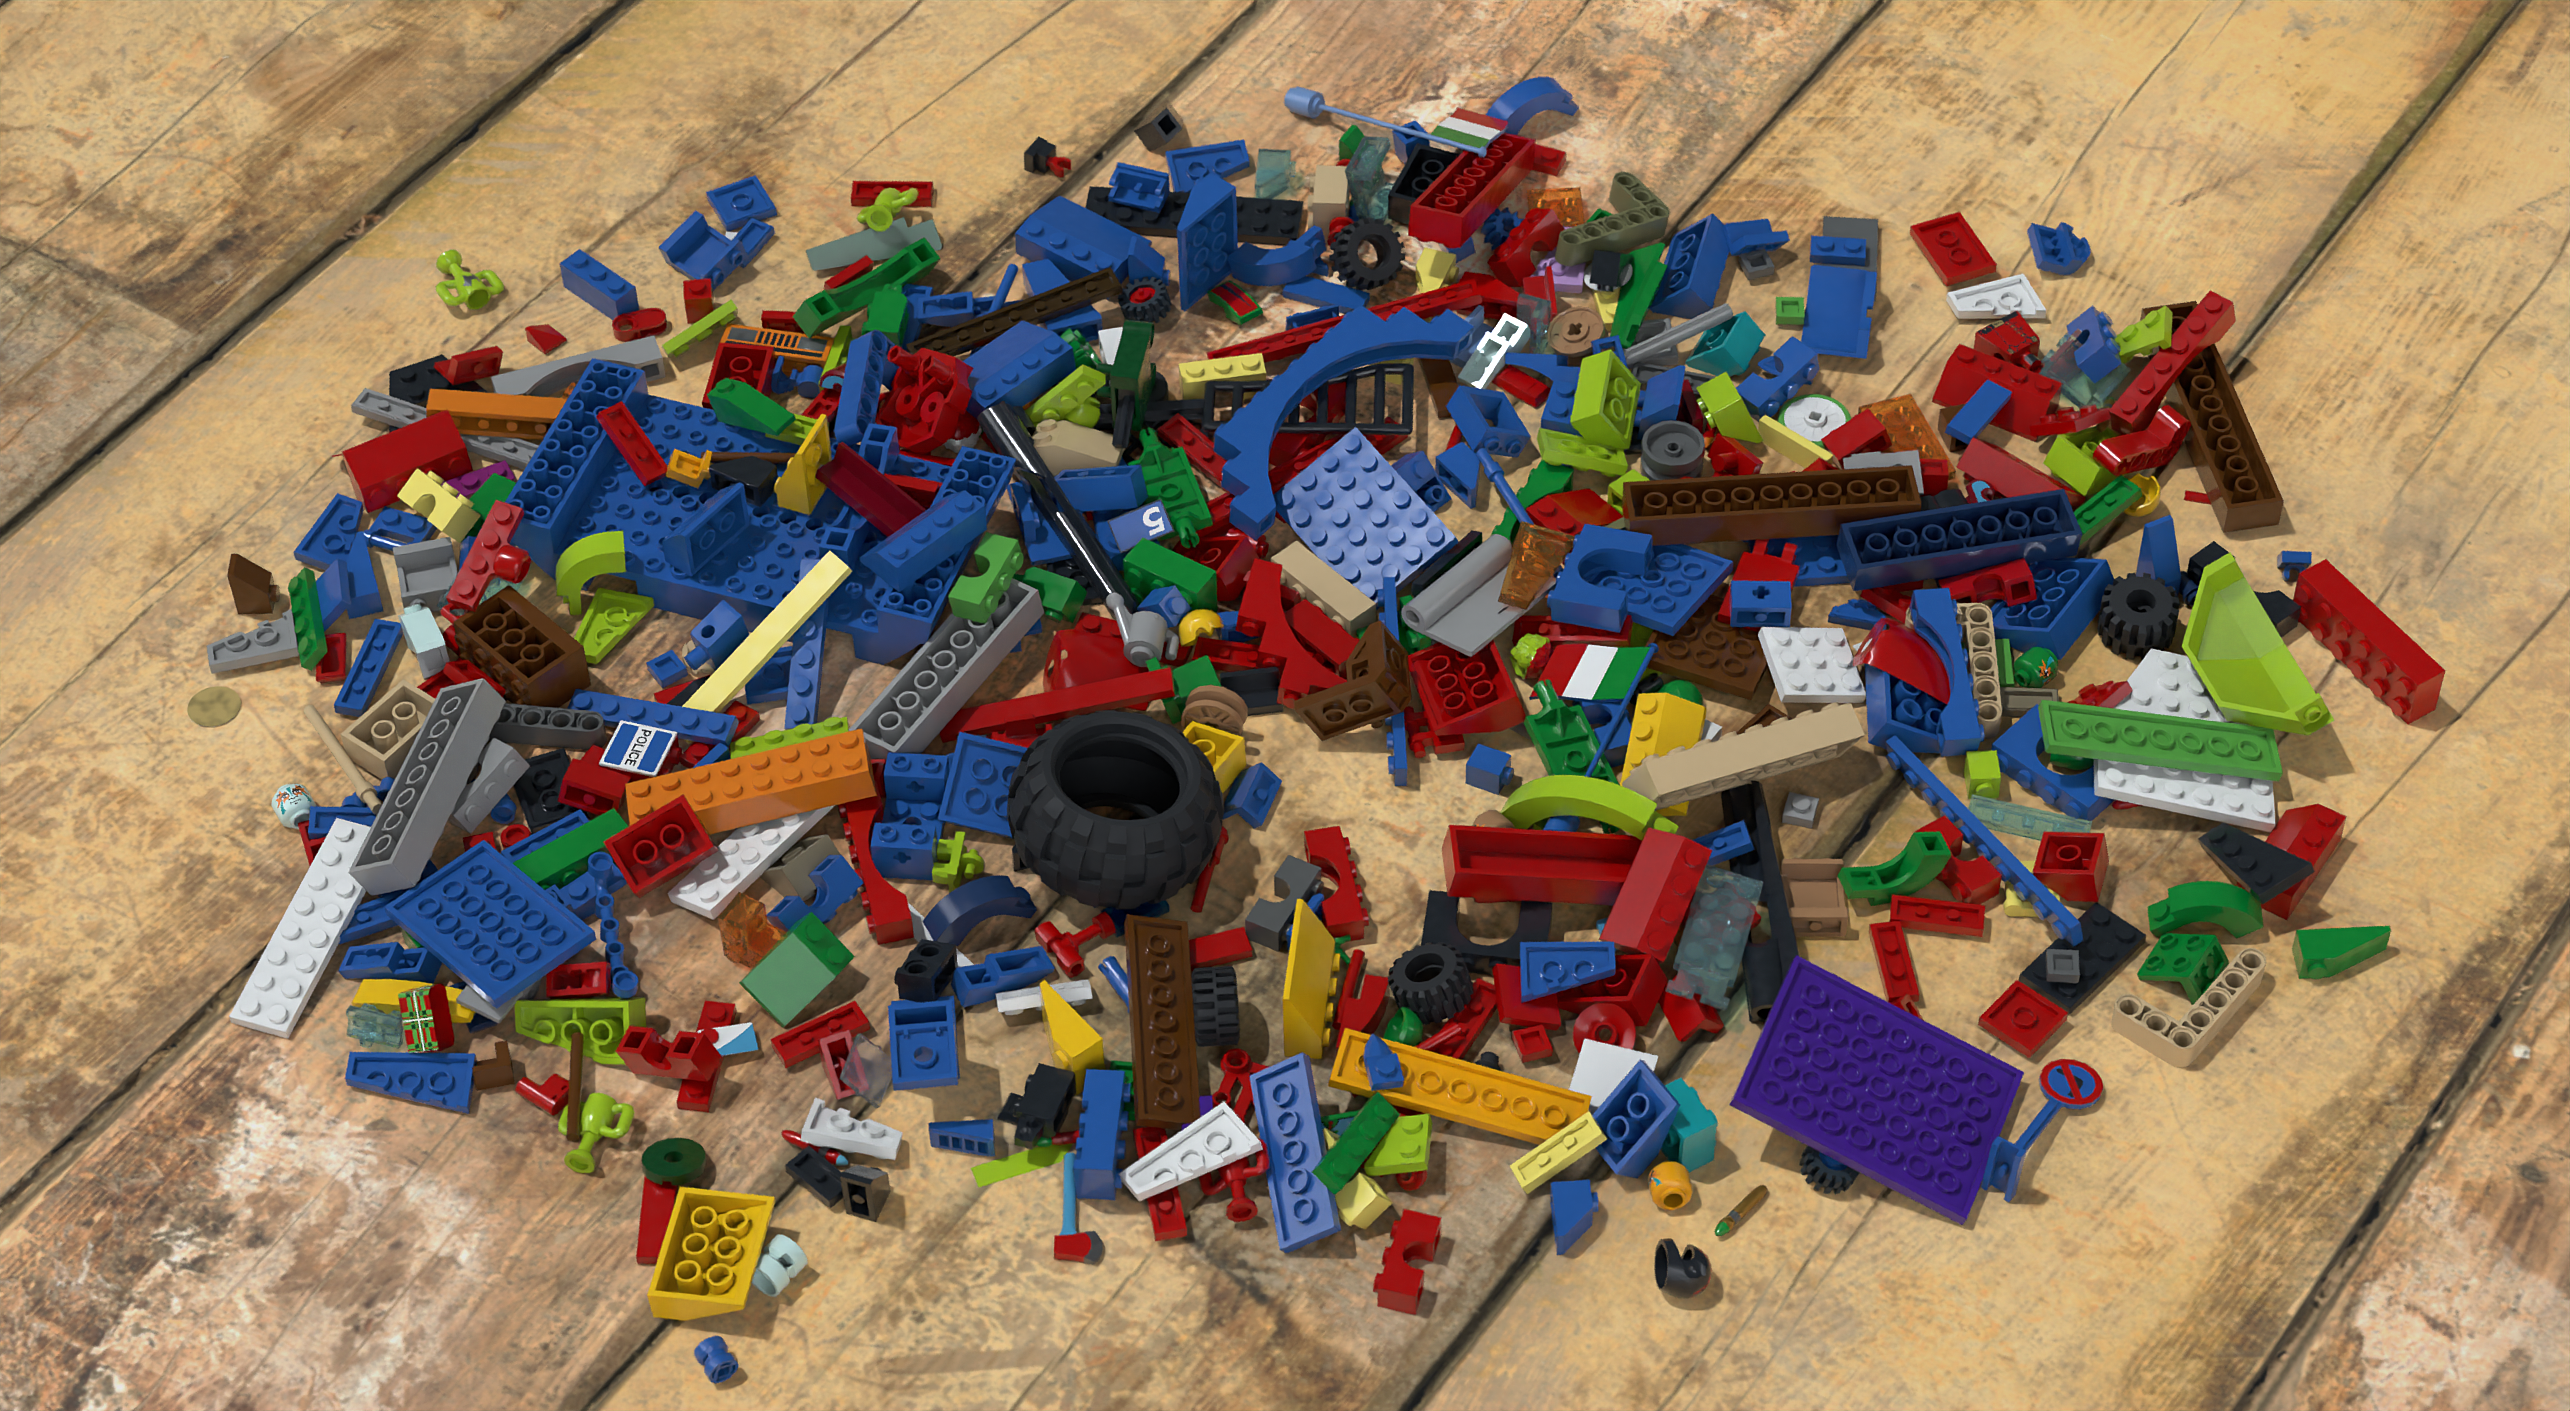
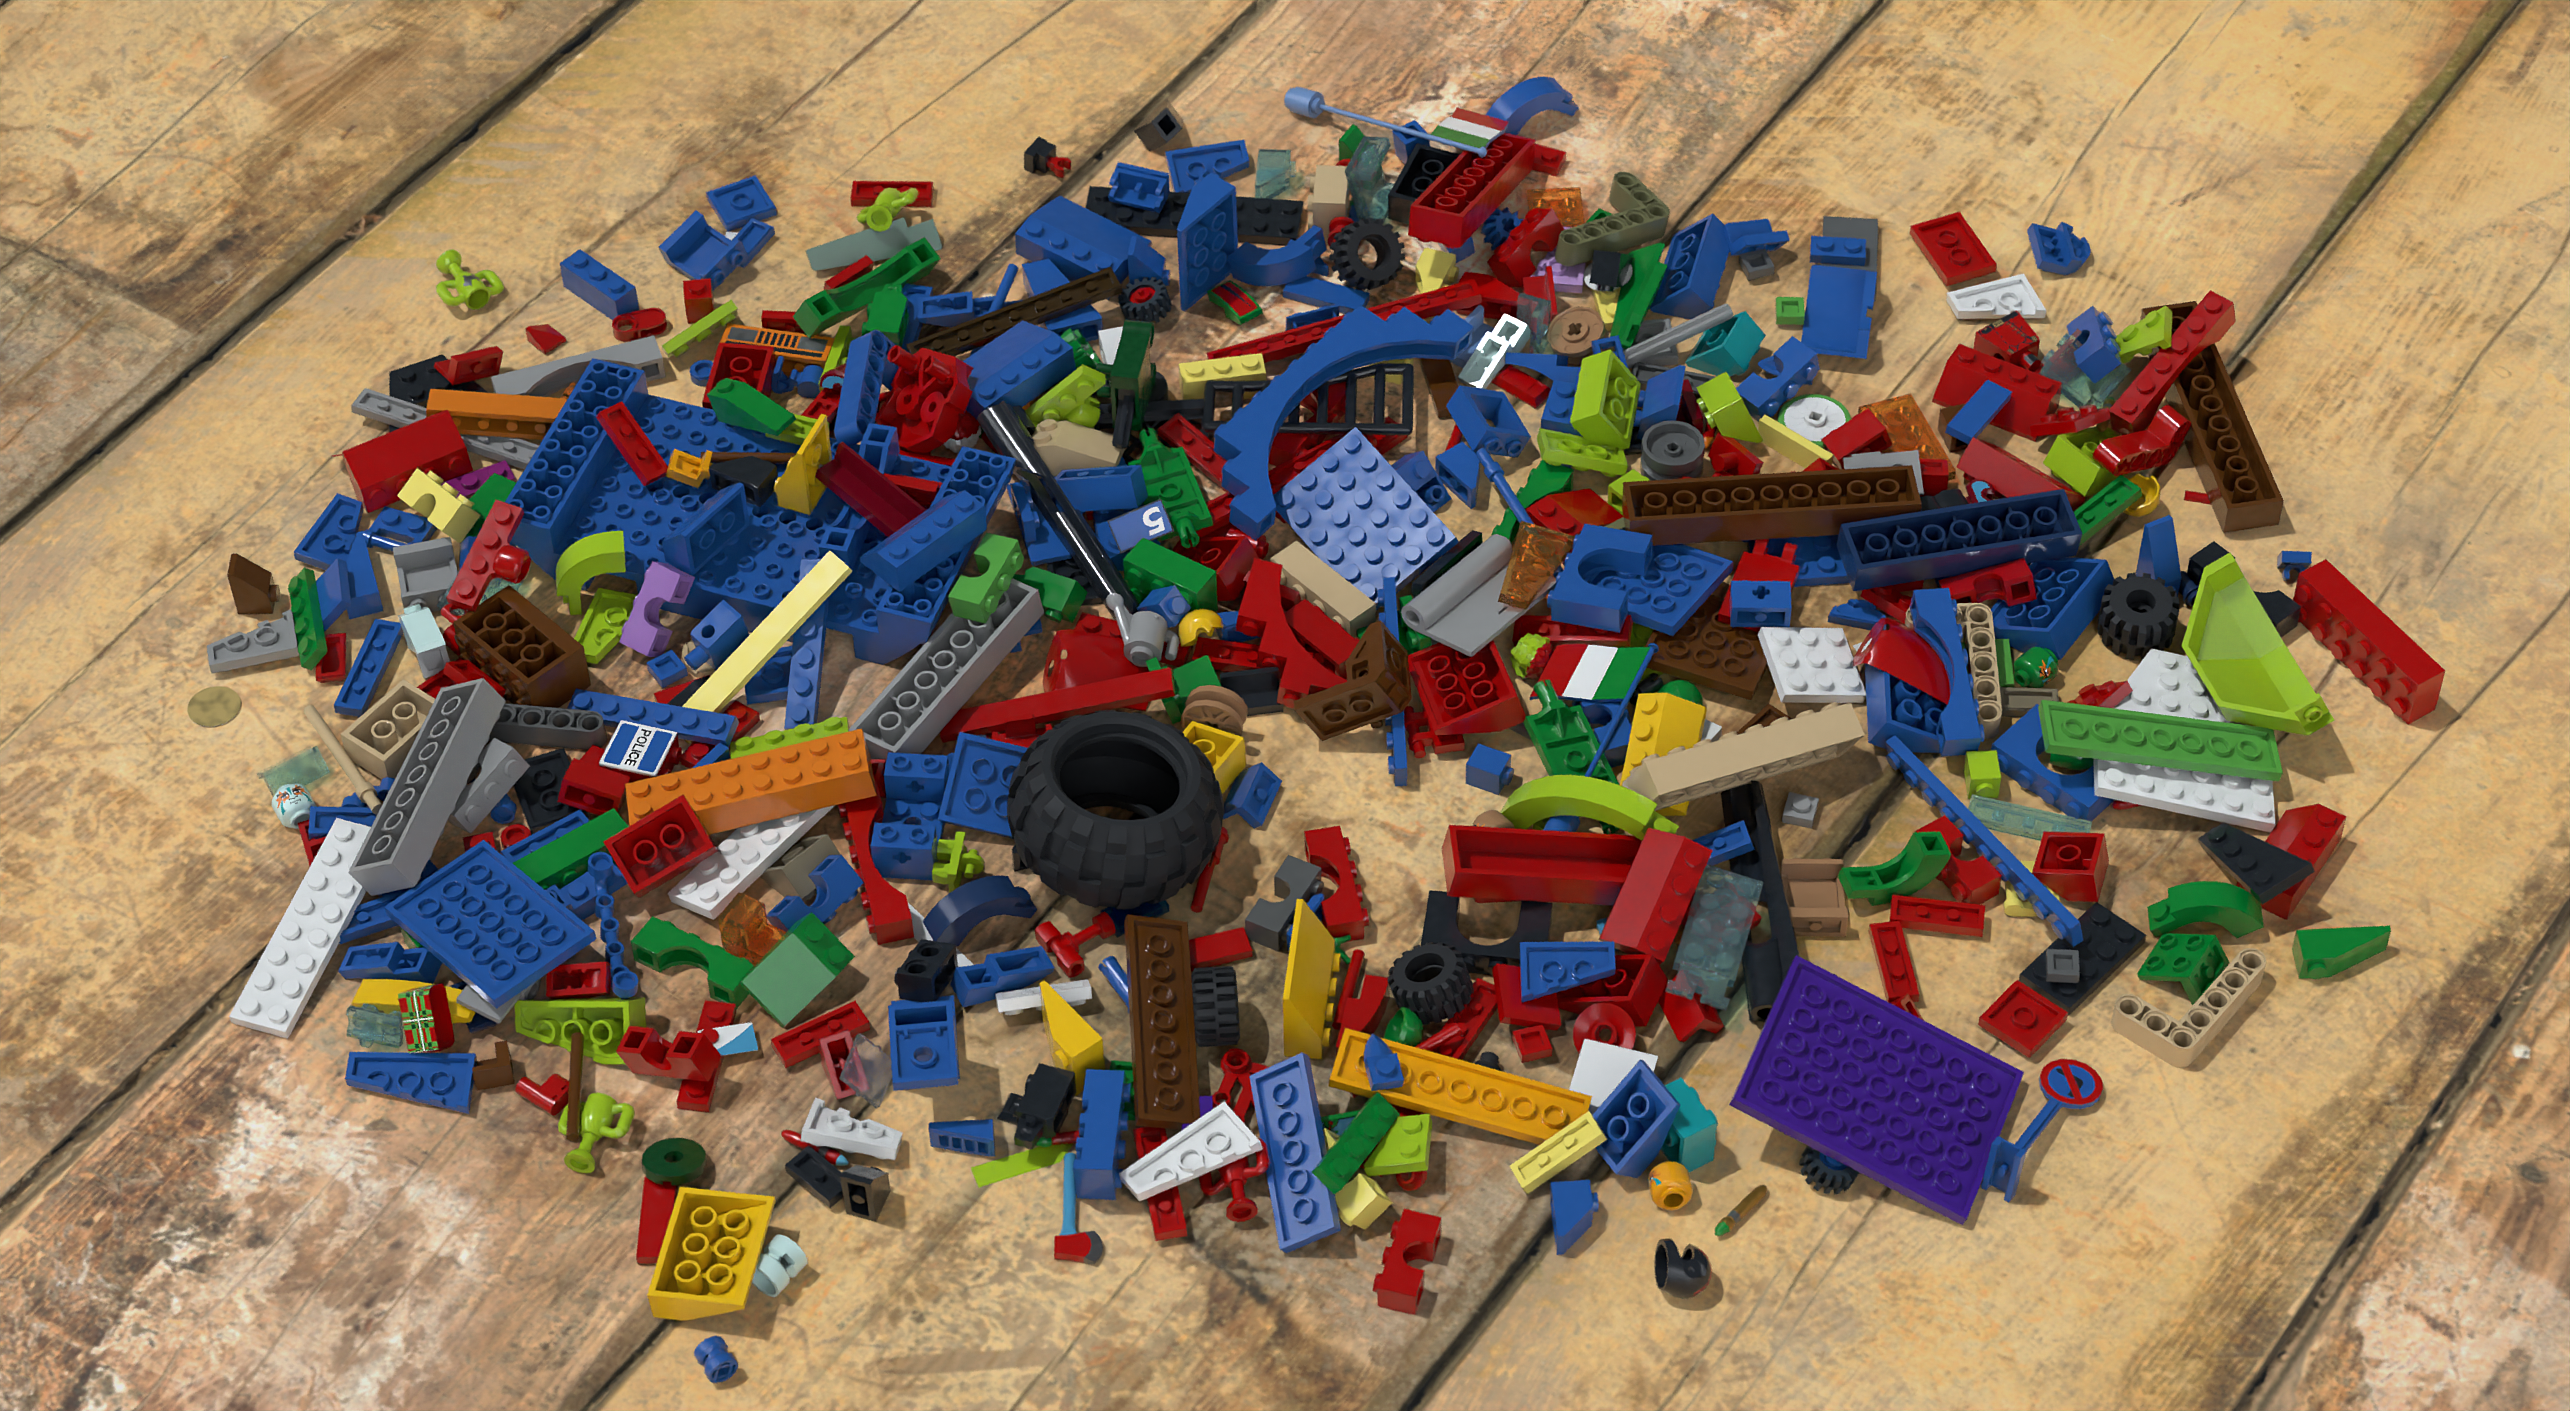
none -> clear light blue panel [257,746,330,797]
none -> medium lavender arch [619,561,695,657]
none -> green arch [631,916,754,1010]
none -> blue tile [690,360,713,387]

